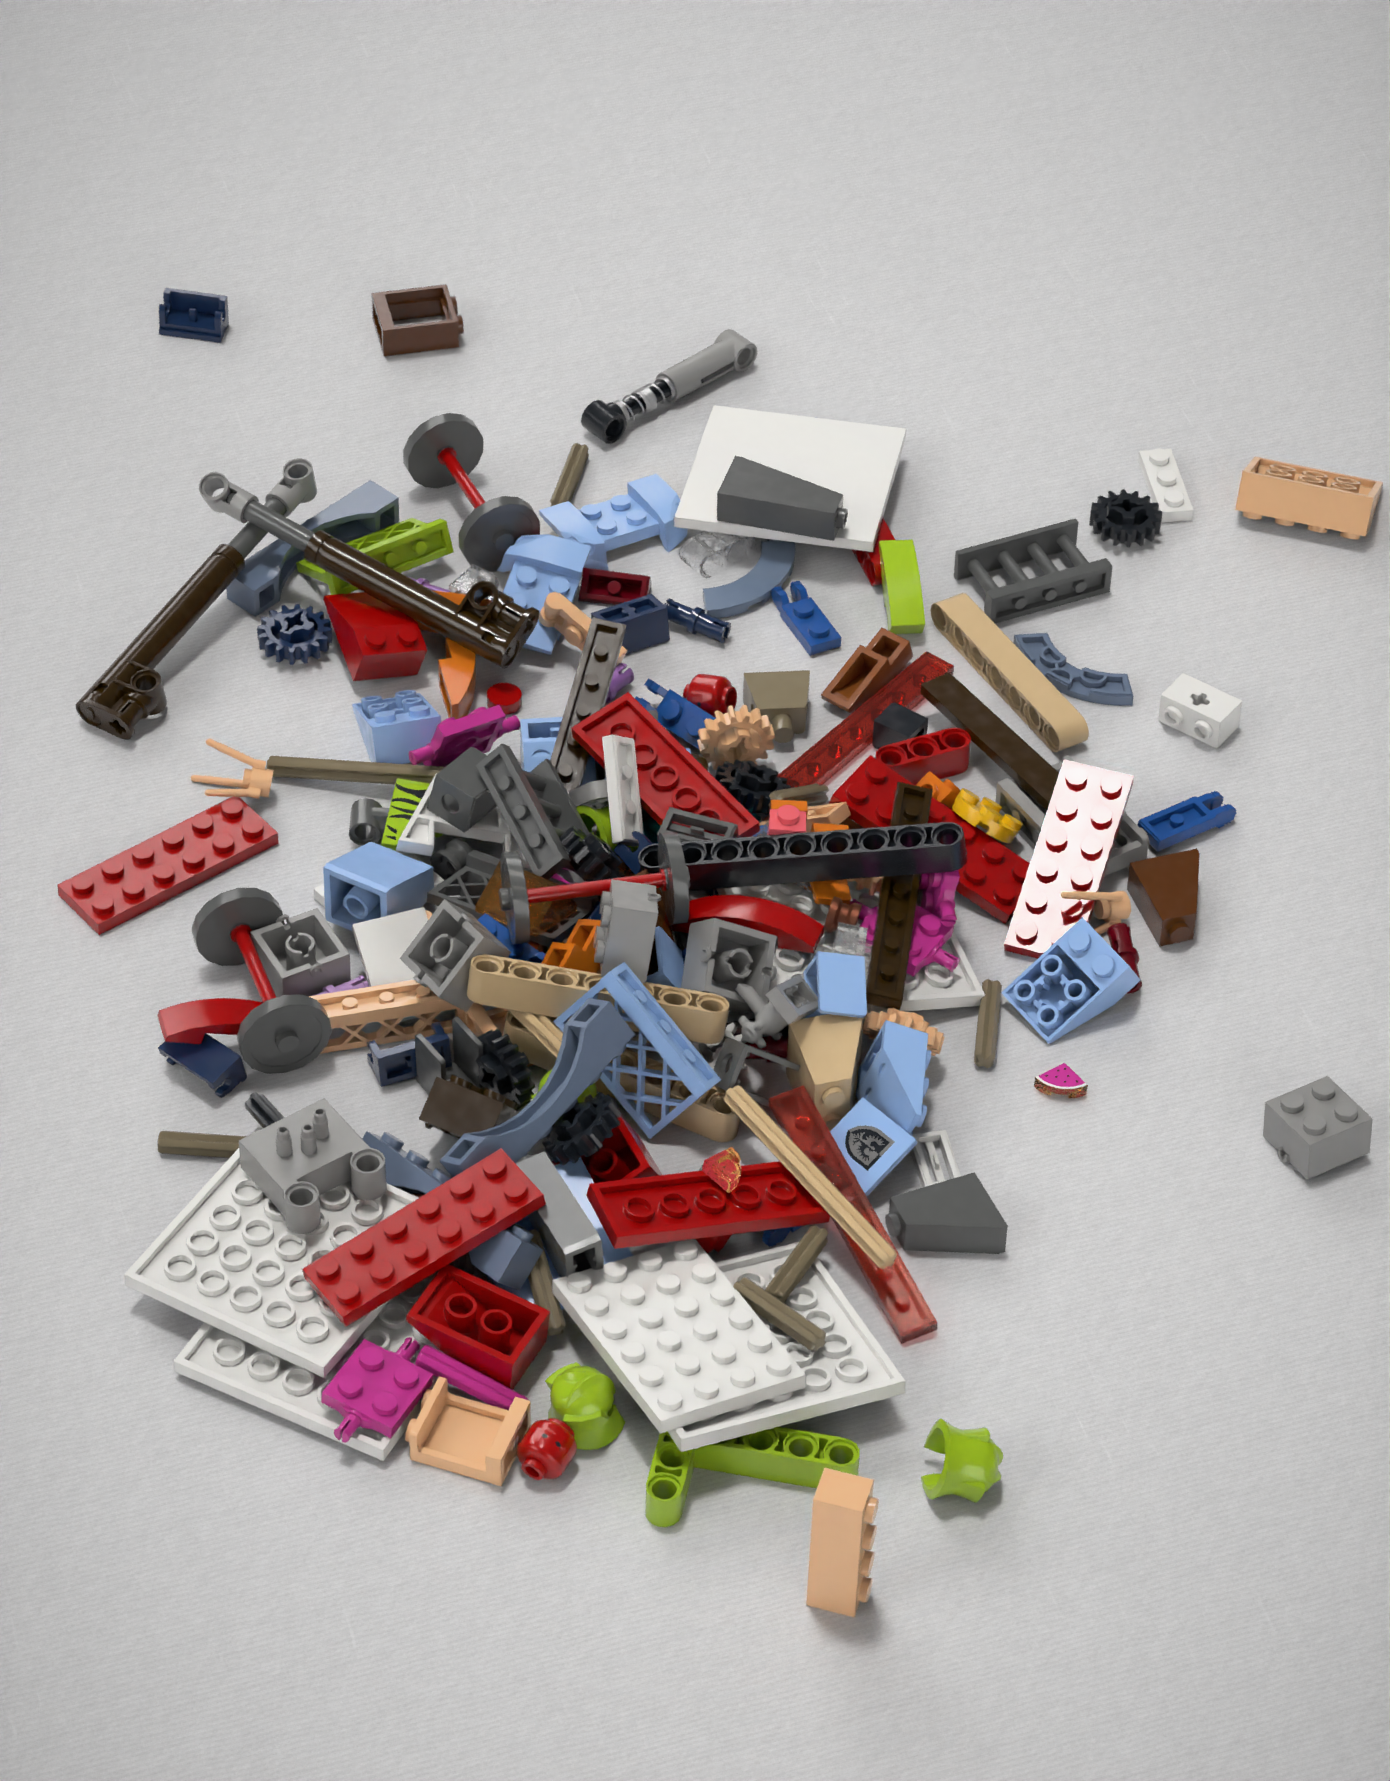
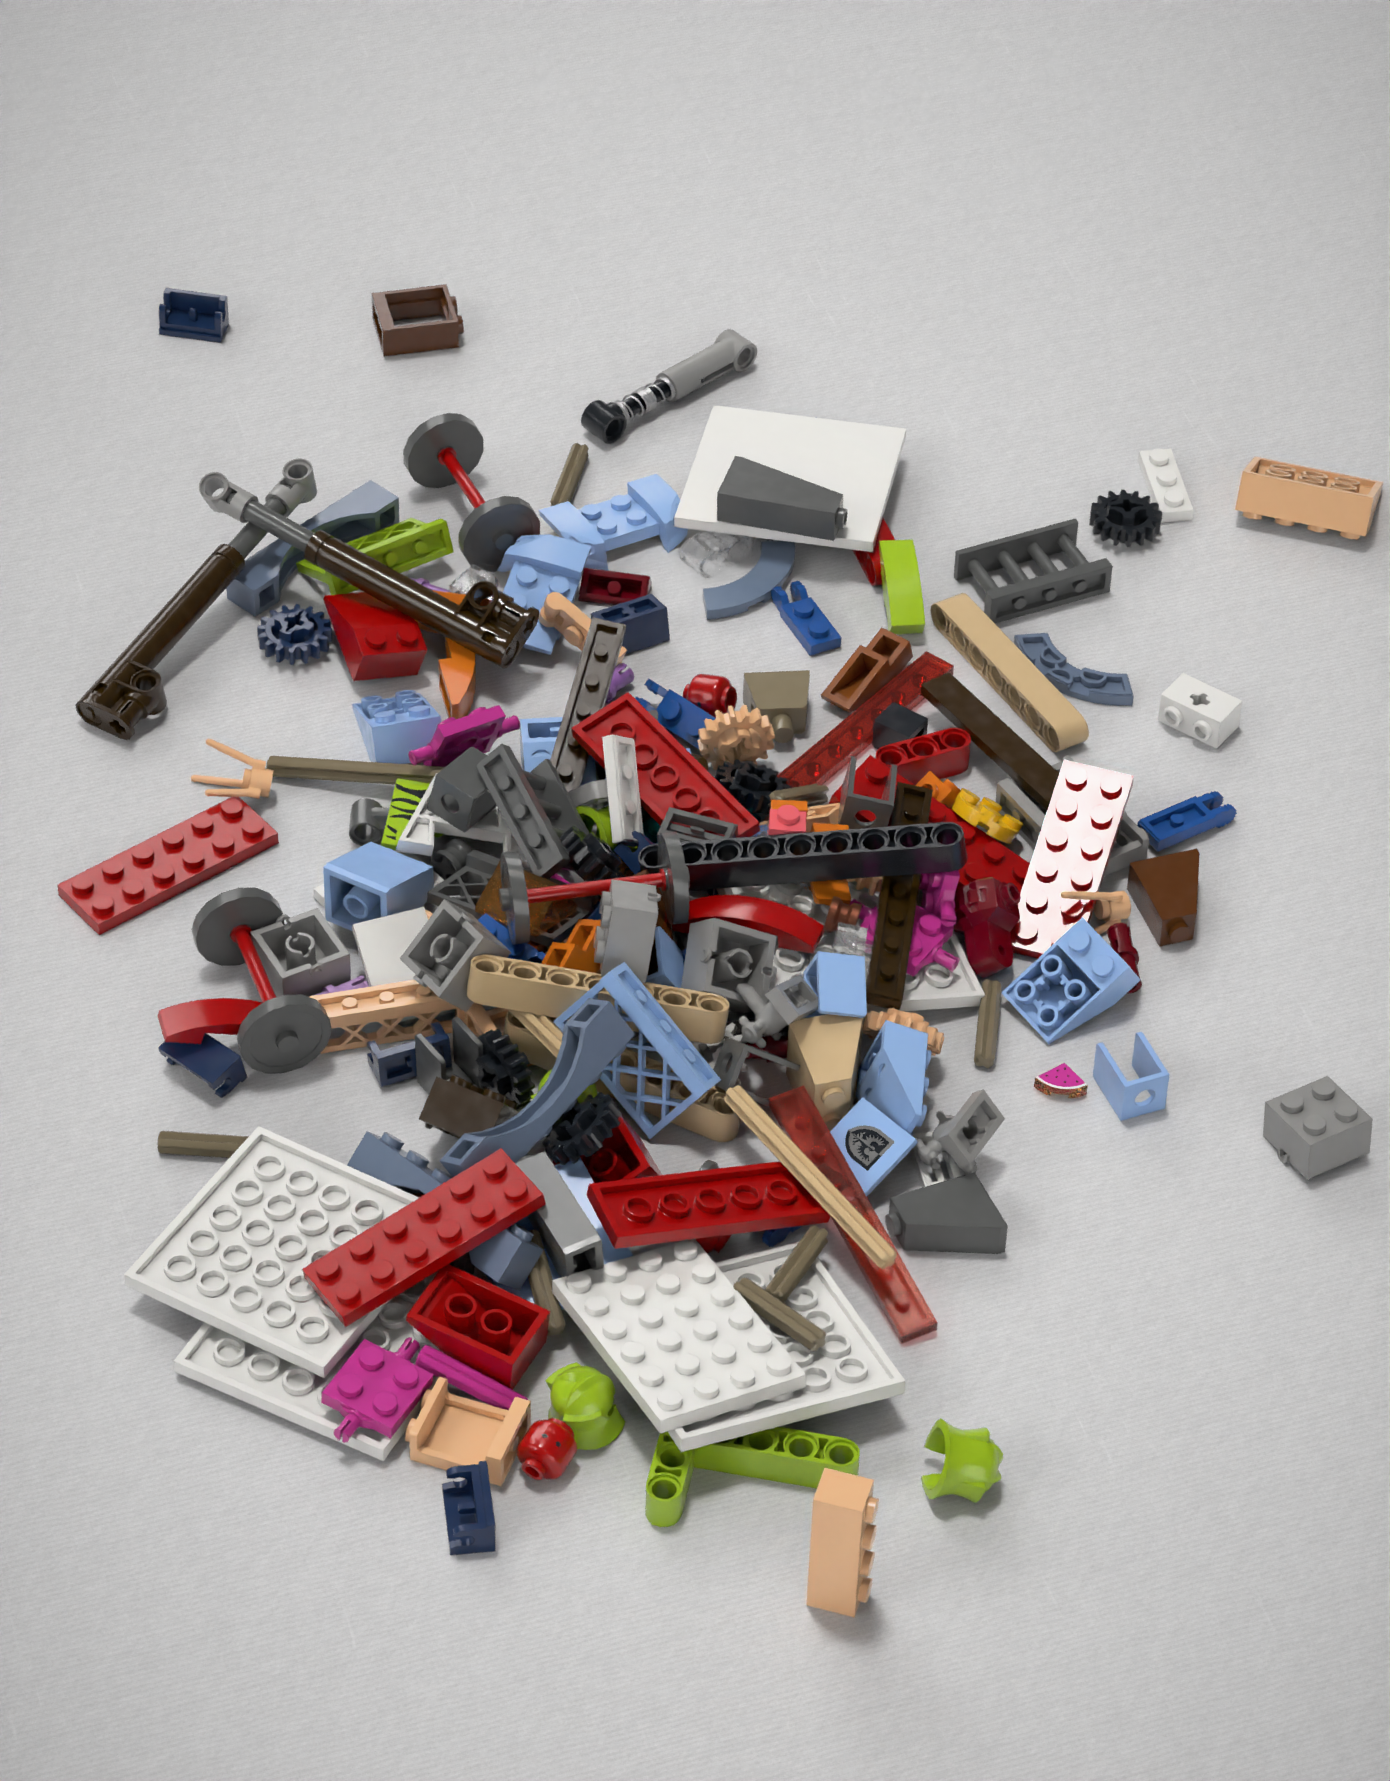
light grey piece [239,1092,387,1234] -> none
red tile [487,683,522,715] -> none
dark blue pin [664,598,731,643] -> none
clear orange tile [702,1147,741,1193] -> none
none -> dark blue hinge [442,1461,495,1555]
none -> dark grey piece [838,756,897,829]
none -> light grey piece [915,1089,1005,1175]
none -> dark red piece [953,877,1021,978]
none -> light blue piece [1093,1032,1170,1121]

